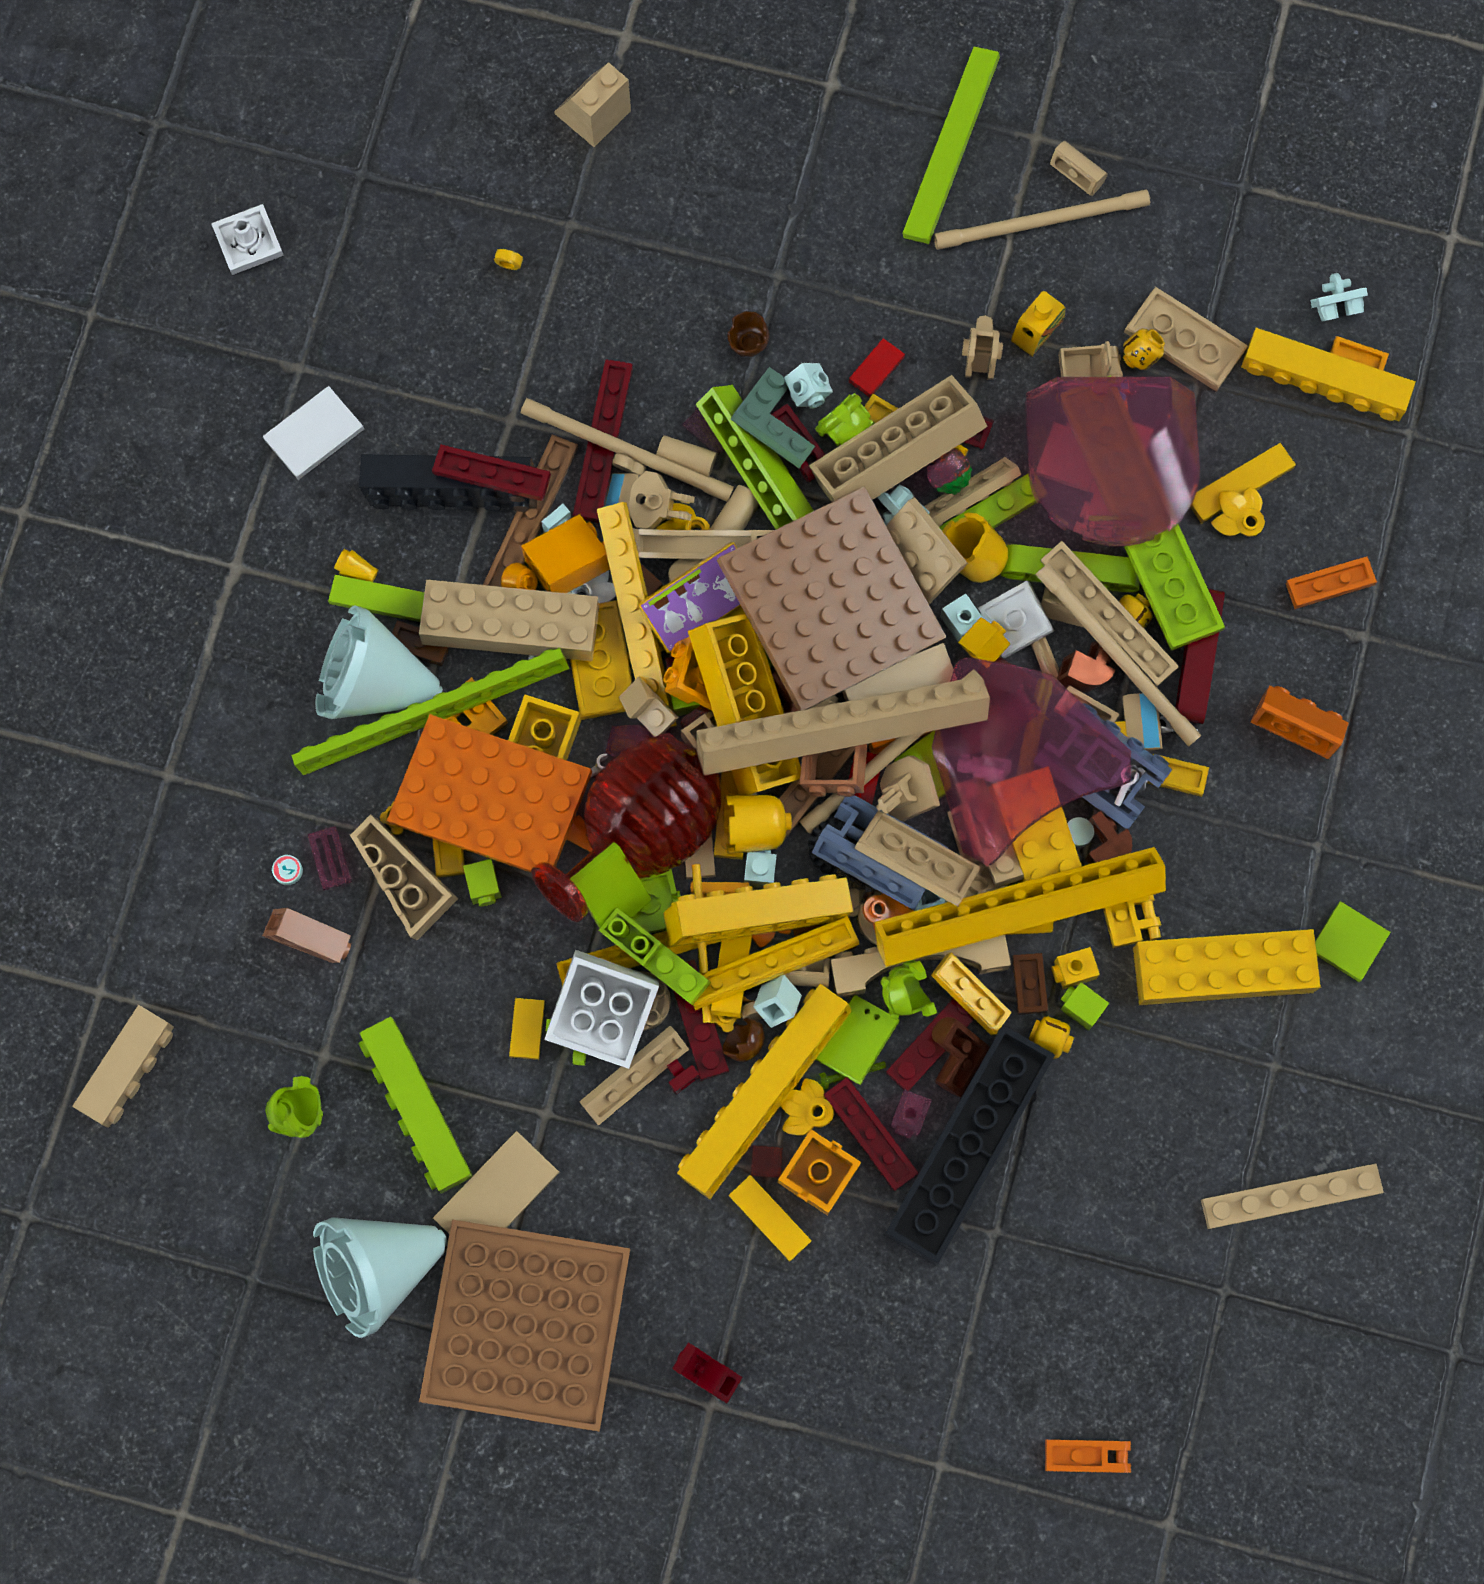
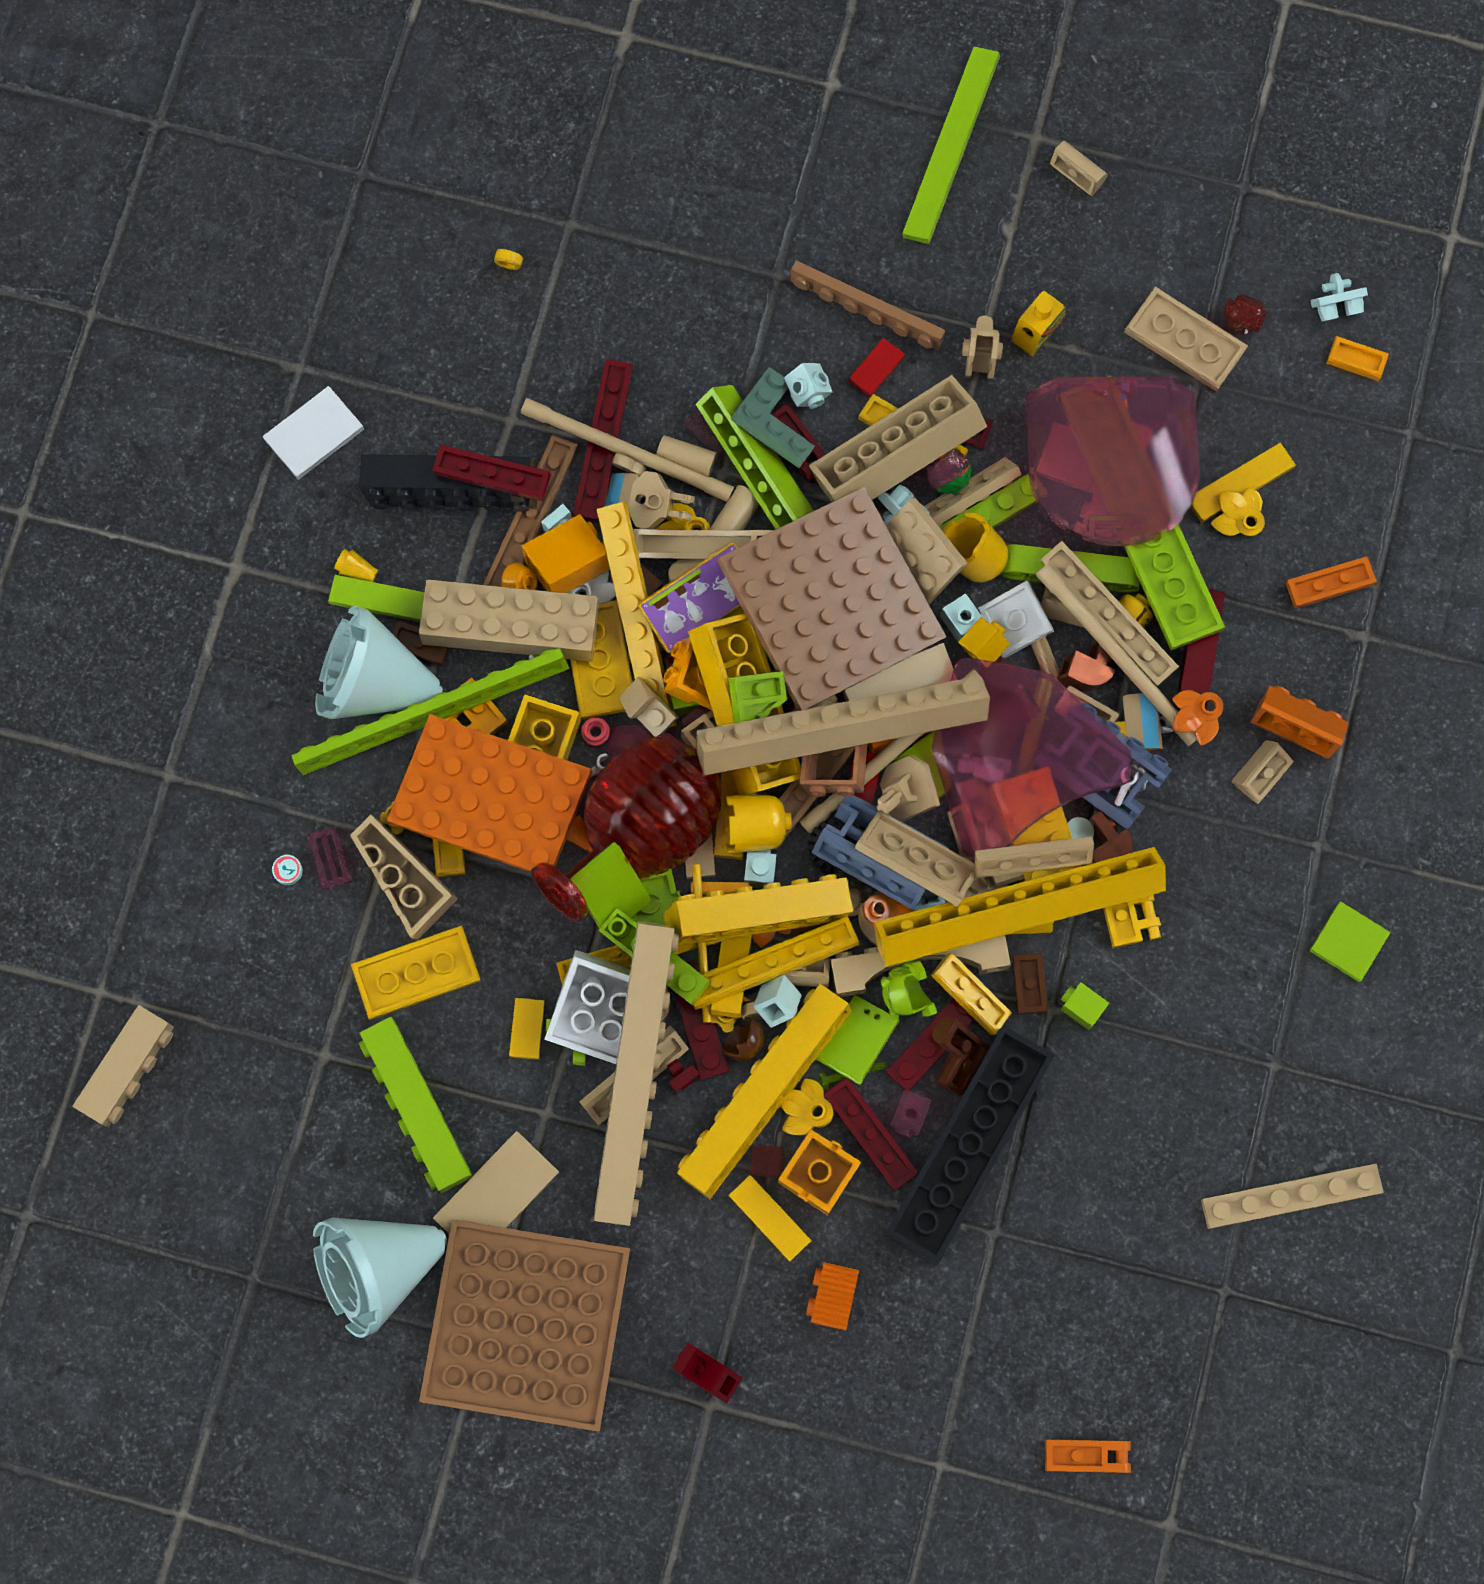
white plate [211,204,284,275] -> none
nougat slope [262,908,351,963] -> none
lime helmet [265,1076,323,1138] -> none
lime brick [463,859,502,907] -> none
tan slope [554,62,631,147] -> none
reddish brown hair [727,311,770,357] -> none
lime helmet [814,393,875,446] -> none
tan piece [934,189,1150,250] -> none
yellow head [1029,1016,1074,1059] -> none
yellow brick [1051,947,1100,989] -> none
tan piece [1058,341,1123,391] -> none
yellow head [1123,328,1165,370] -> none
yellow brick [1133,929,1321,1005] -> none
yellow tile [1147,754,1209,797] -> none
yellow brick [1241,328,1416,421] -> none
none -> yellow tile [351,925,481,1020]
none -> coral plate [581,717,610,746]
none -> tan brick [594,921,679,1226]
none -> lime wing [729,671,787,723]
none -> medium nougat plate [790,260,945,350]
none -> orange brick [806,1262,859,1331]
none -> tan tile [974,836,1094,878]
none -> orange plate [1172,690,1224,746]
none -> clear red head [1223,294,1267,335]
none -> tan slope [1231,740,1294,804]

